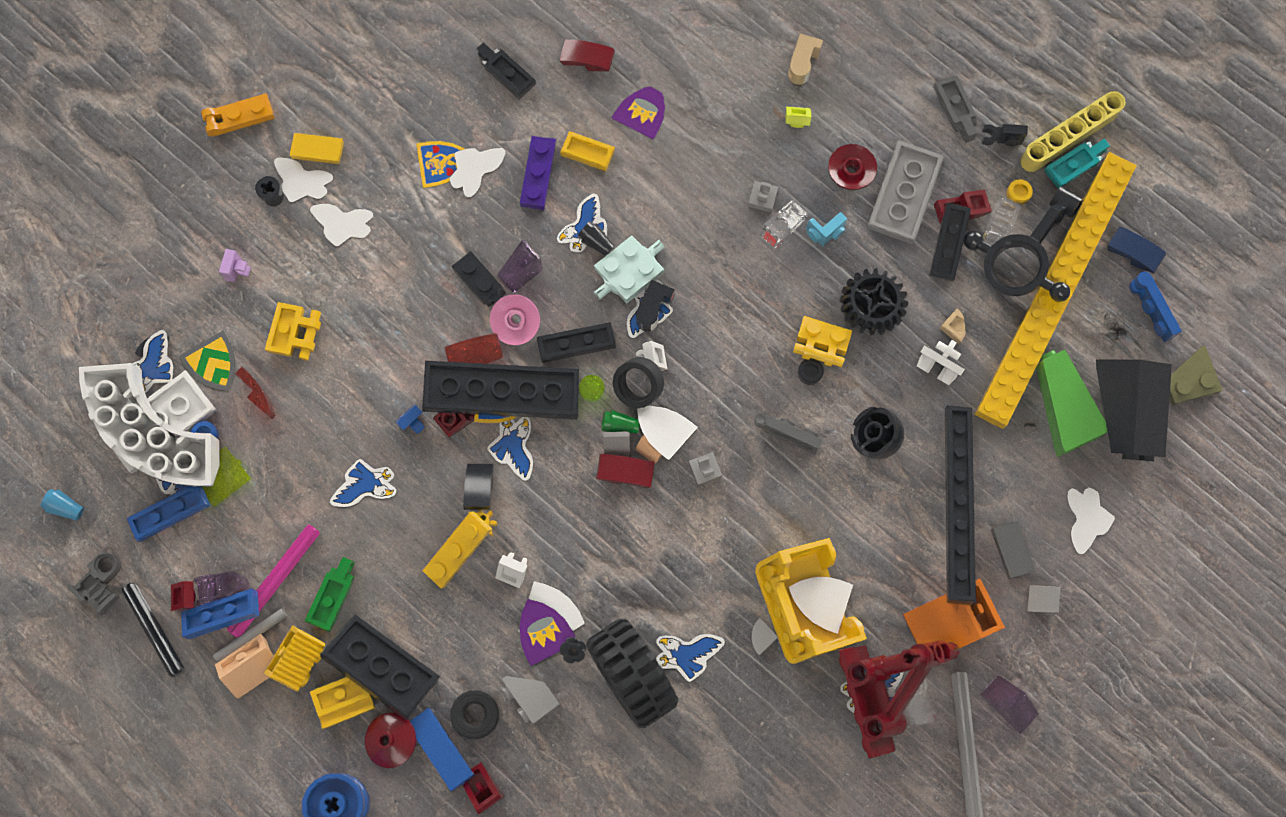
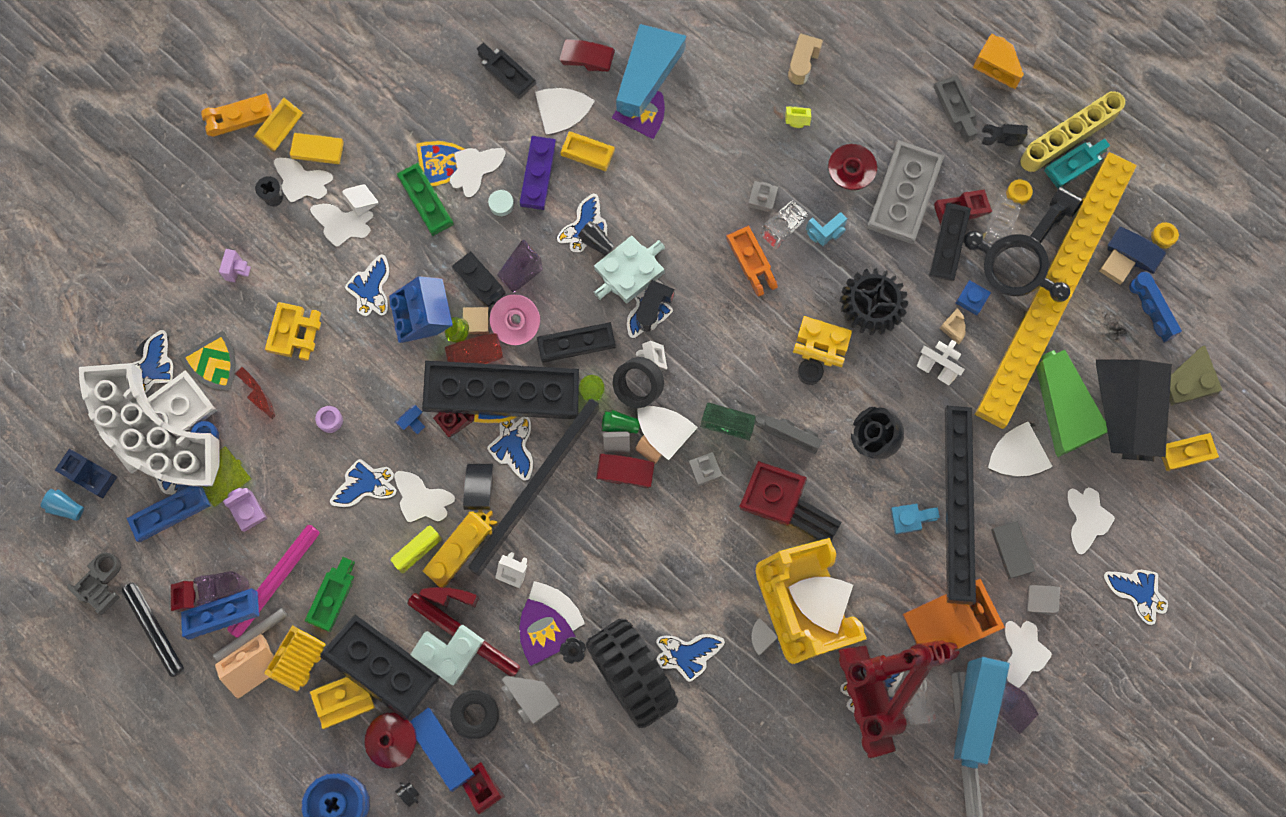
none -> dark blue slope [55,448,117,499]
none -> lavender bracket [223,488,267,532]
none -> yellow tile [254,98,303,152]
none -> lavender tile [315,406,343,433]
none -> white slope [342,184,379,217]
none -> sticker [345,255,389,316]
none -> blue slope [389,276,453,343]
none -> neon yellow slope [391,525,442,573]
none -> white sticker [394,471,455,522]
none -> black plate [395,782,419,807]
none -> green tile [397,163,454,236]
none -> dark red axle [407,593,521,677]
none -> light aqua plate [410,625,484,686]
none -> dark red slope [419,587,479,608]
none -> clear neon green tile [445,317,469,344]
none -> tan tile [463,307,489,334]
none -> black tile [469,398,599,577]
none -> light aqua tile [488,190,514,216]
none -> white sticker [535,88,594,135]
none -> dark azure slope [616,24,686,117]
none -> clear green bracket [700,403,756,441]
none -> orange hinge [726,226,778,297]
none -> dark red plate [739,461,807,527]
none -> black tile [790,499,842,541]
none -> dark azure plate [890,504,940,535]
none -> dark azure slope [953,657,1010,769]
none -> blue plate [956,280,991,315]
none -> light orange slope [973,33,1024,89]
none -> white sticker [988,422,1052,476]
none -> white sticker [1005,621,1052,690]
none -> tan tile [1099,249,1135,285]
none -> sticker [1104,570,1168,625]
none -> yellow tile [1151,222,1179,249]
none -> yellow plate [1162,433,1219,471]

